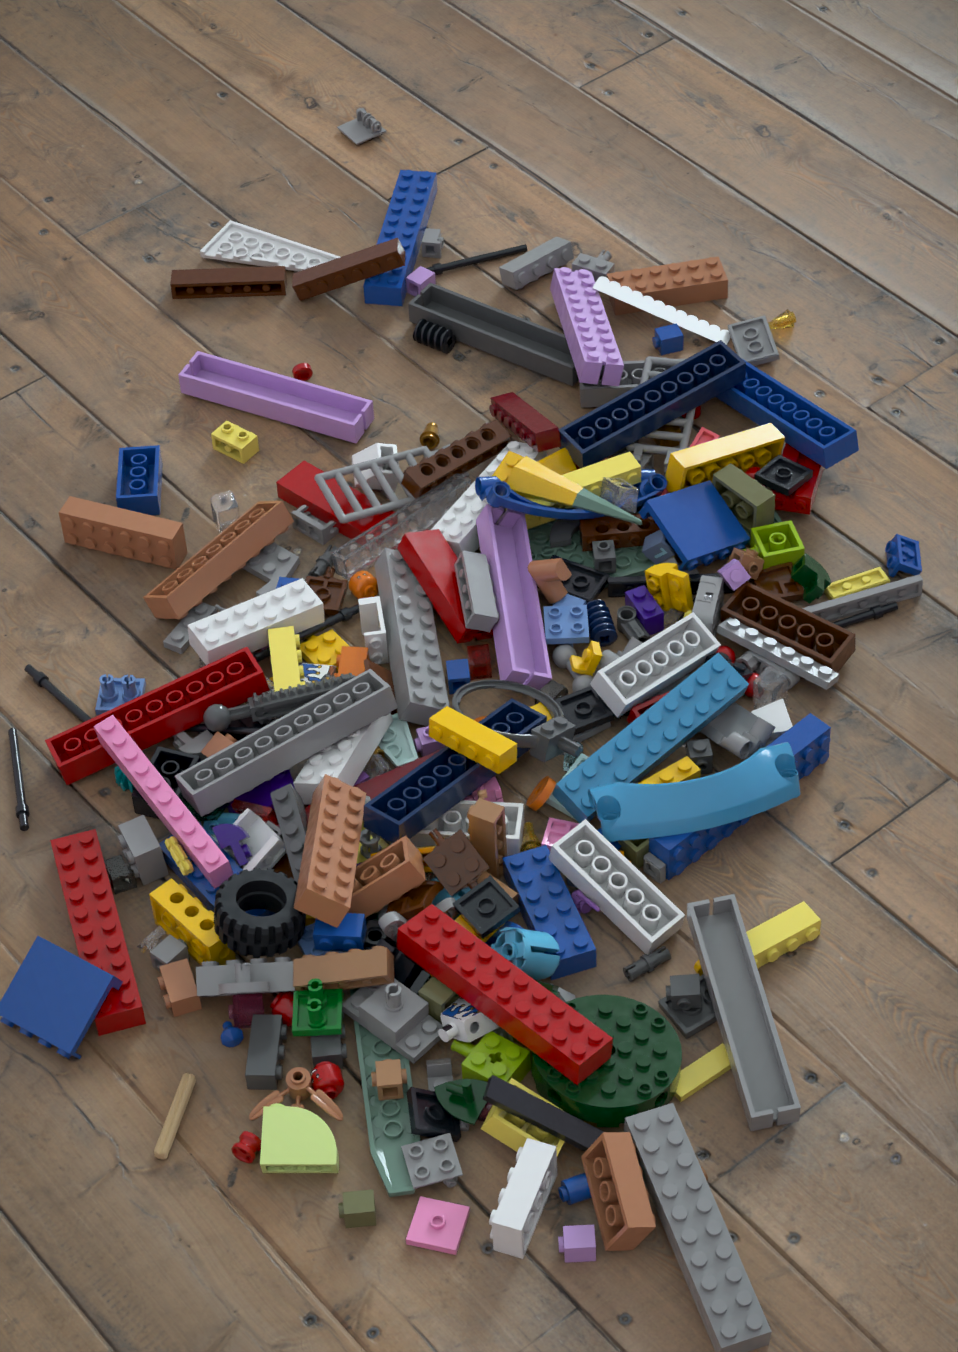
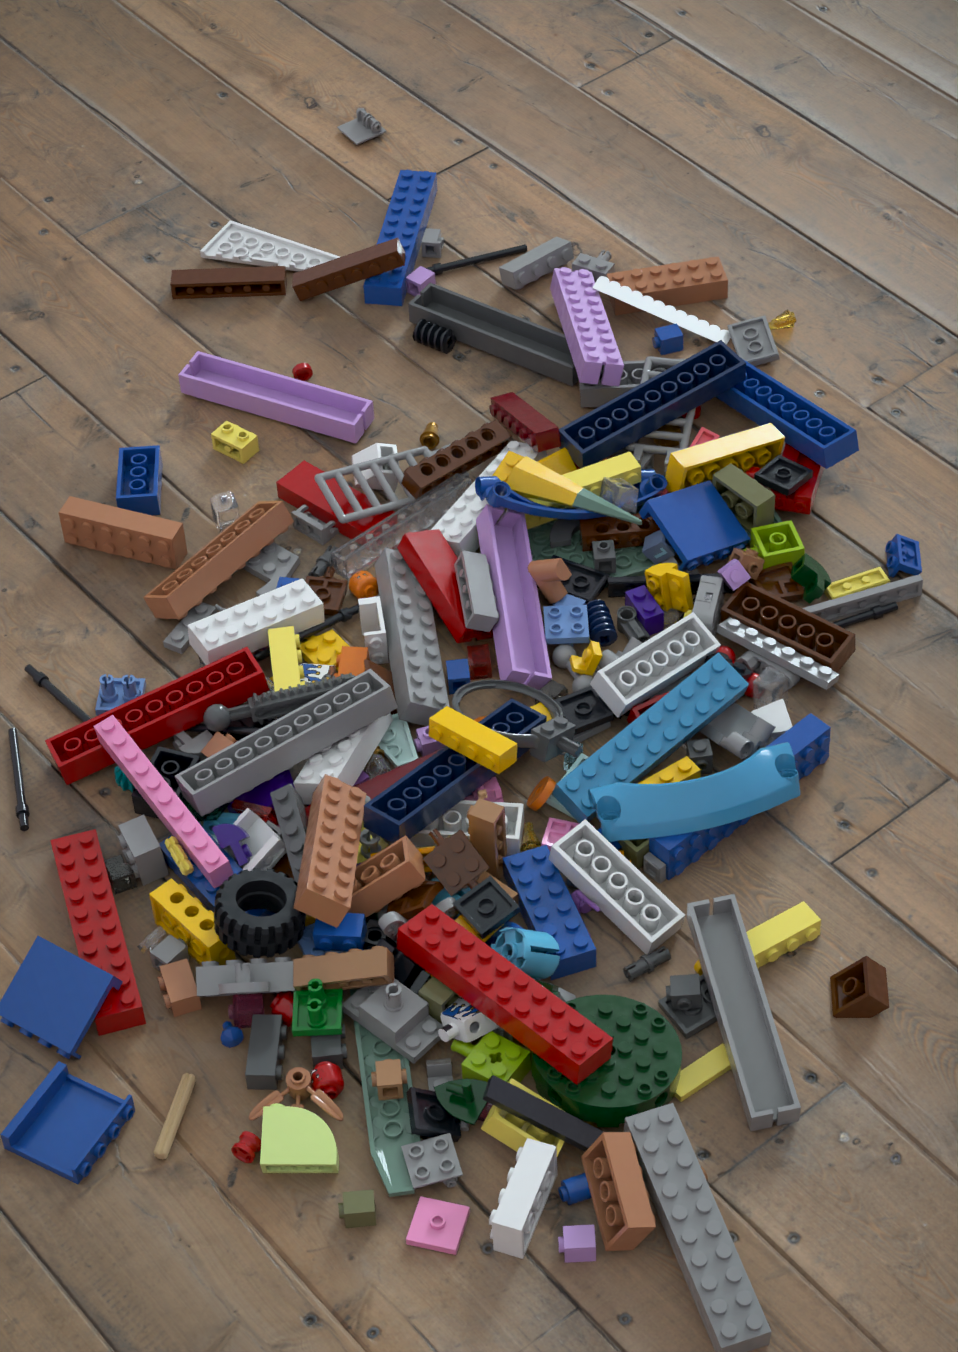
none -> blue panel [0,1061,135,1184]
none -> reddish brown slope [830,956,889,1018]

